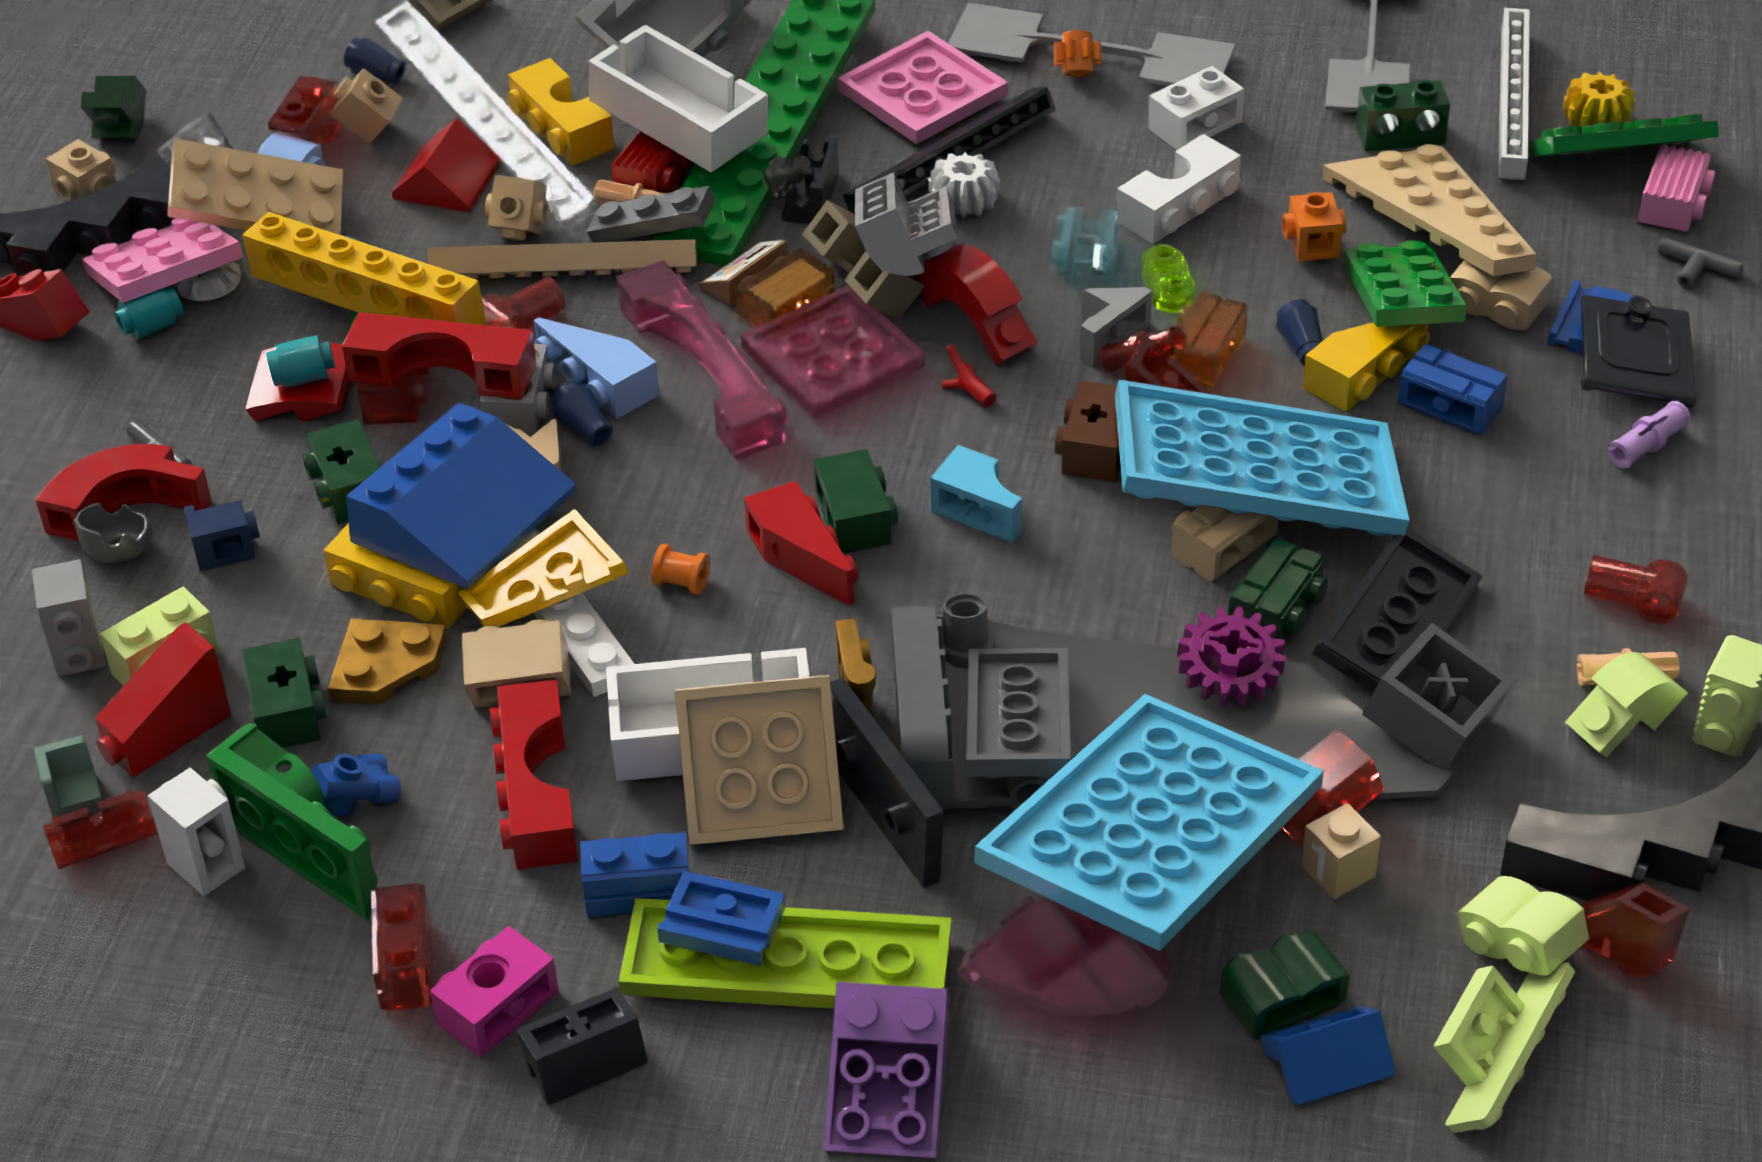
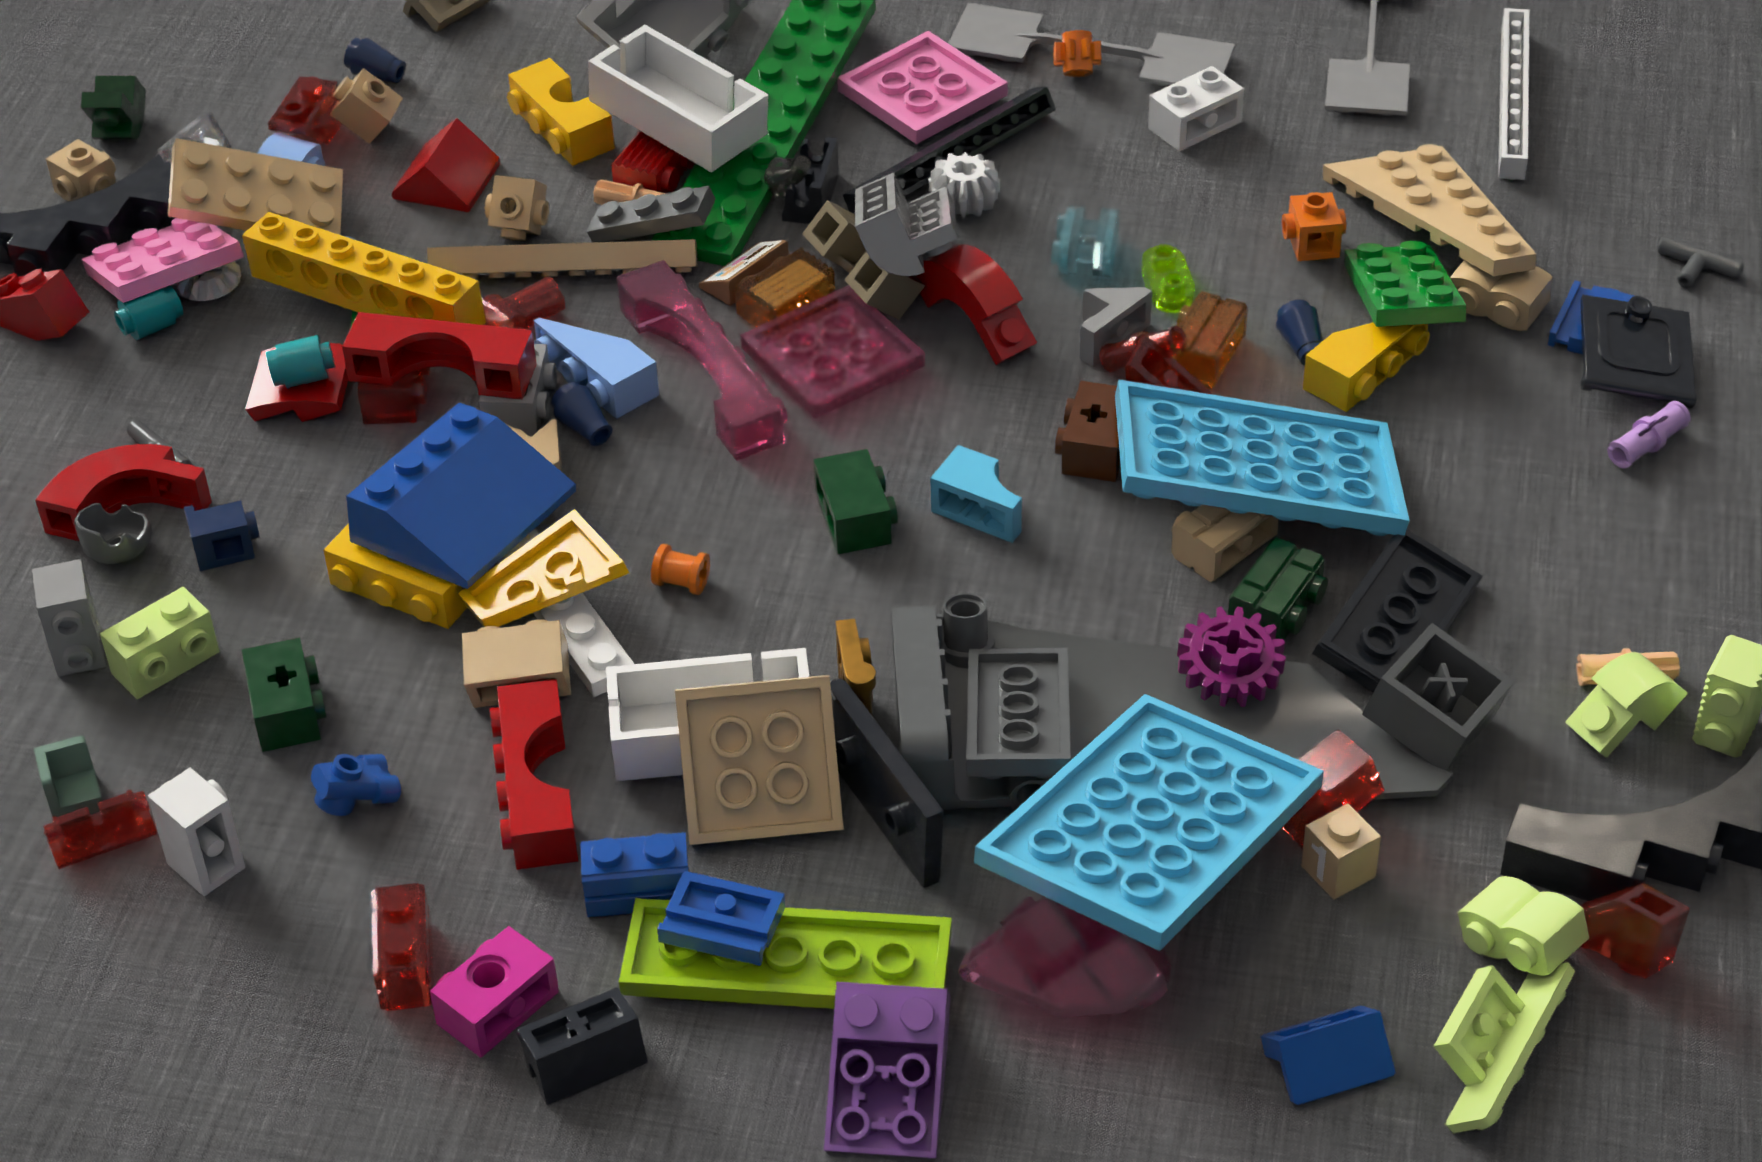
red slope [95,622,232,778] -> none
green plate [206,723,382,920] -> none
dark green brick [302,419,380,525] -> none
pearl gold plate [328,619,447,705] -> none
clear plate [376,0,600,232] -> none
red slope [744,481,859,605] -> none
red bar [942,344,997,408] -> none
white arch [1116,134,1241,244] -> none
dark green brick [1219,931,1350,1039] -> none
dark green brick [1356,80,1450,152] -> none
blue brick [1398,344,1508,436] -> none
green plate [1528,114,1719,157] -> none
yellow gear [1563,71,1635,130] -> none
clear red piece [1584,555,1688,624] -> none
bright pink brick [1638,143,1716,233] -> none

